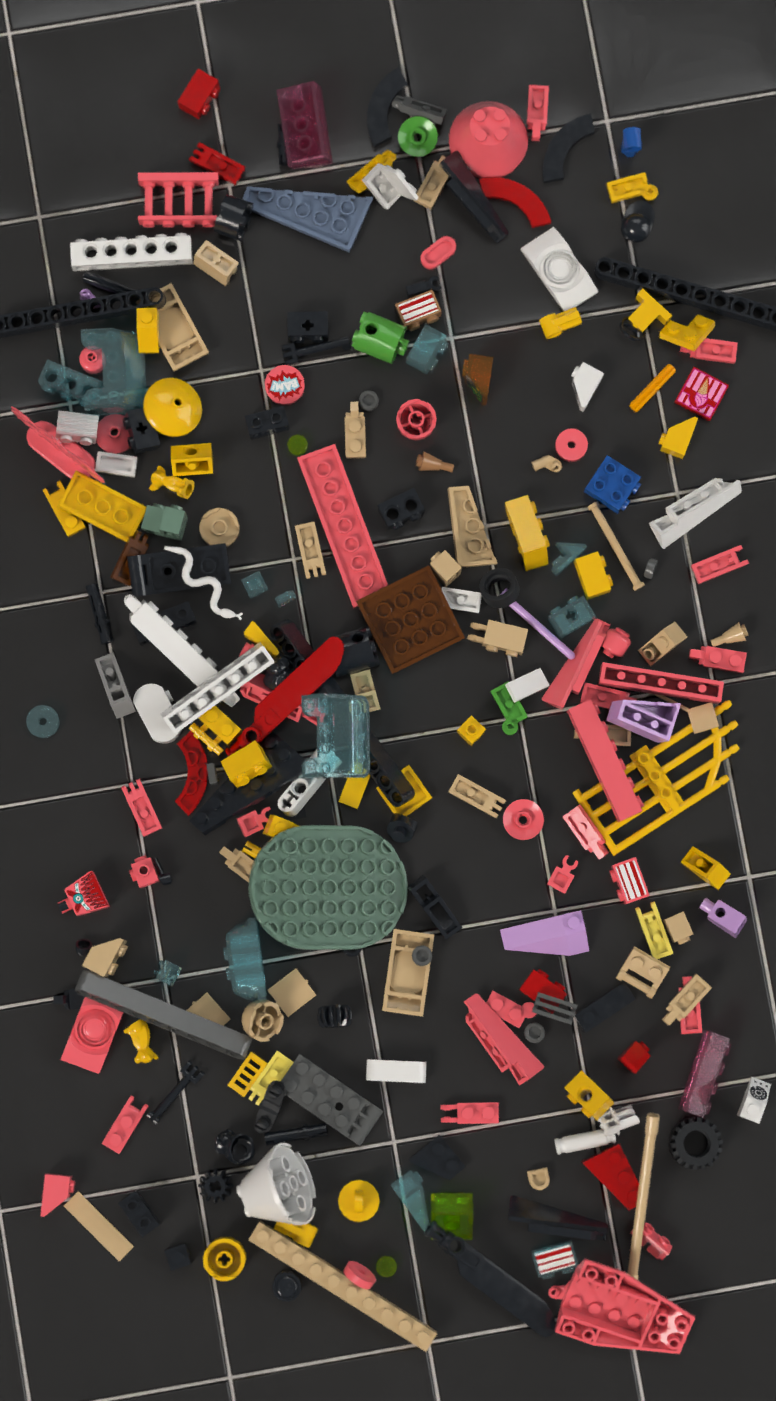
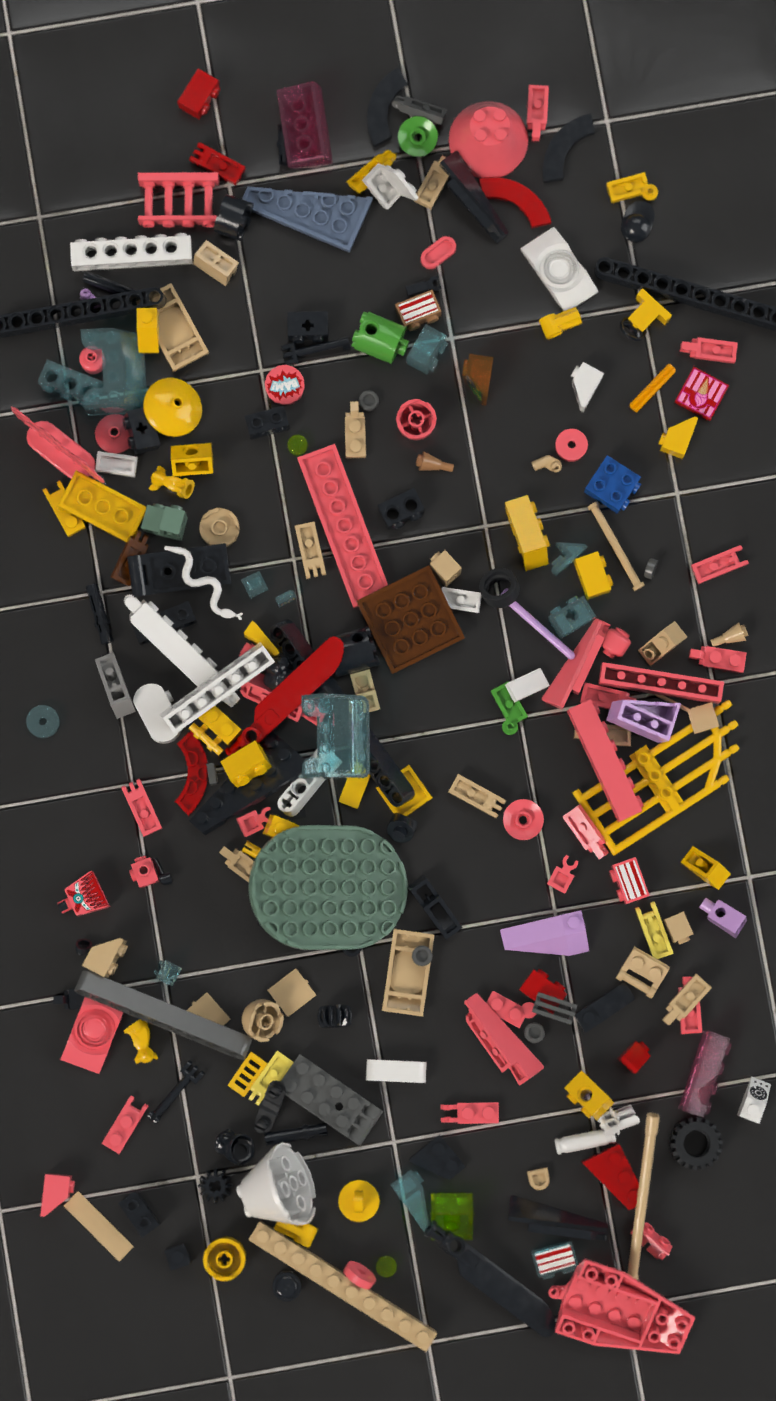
white brick [56,411,99,446] -> none
clear light blue windscreen [223,917,268,1001] -> none
tan wing [448,486,498,568] -> none
yellow brick [457,715,486,746] -> none
tan hinge [467,620,528,657] -> none
blue piece [621,127,642,157] -> none
white wedge [649,478,742,549] -> none
yellow plate [659,314,715,351] -> none

